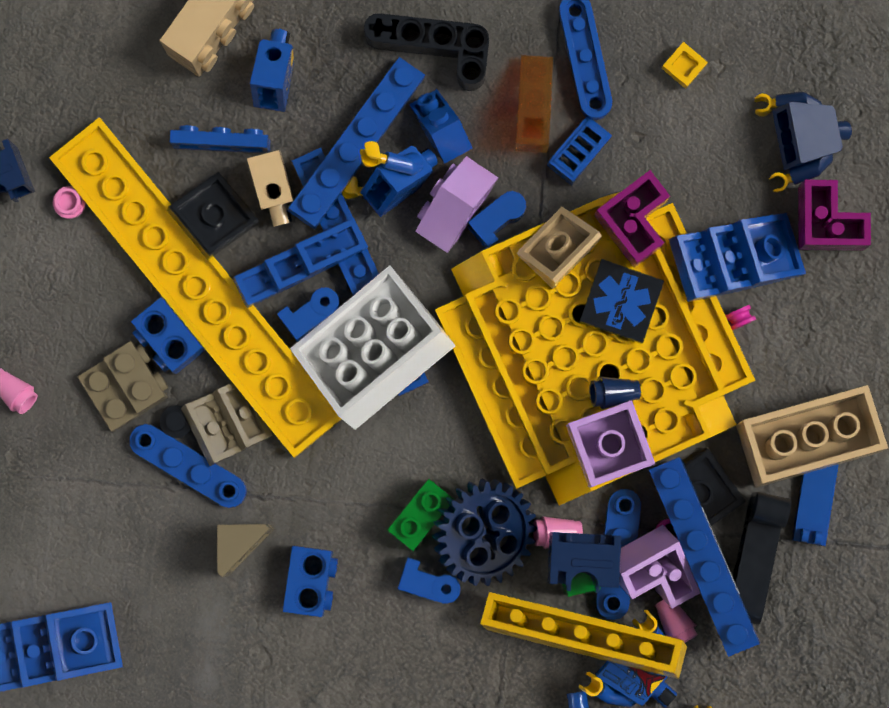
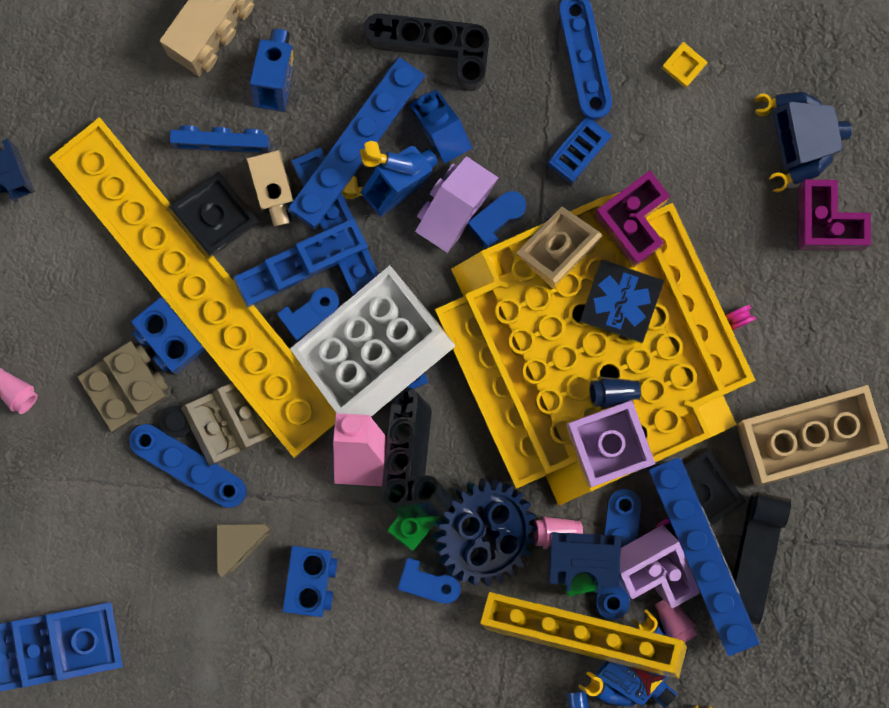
bright pink plate [53,186,86,219] -> none
clear orange slope [515,55,553,153] -> none
blue slope [669,213,806,302] -> none
blue hinge [792,464,839,546] -> none
none -> bright pink slope [333,413,387,486]
none -> black beam [381,387,453,518]

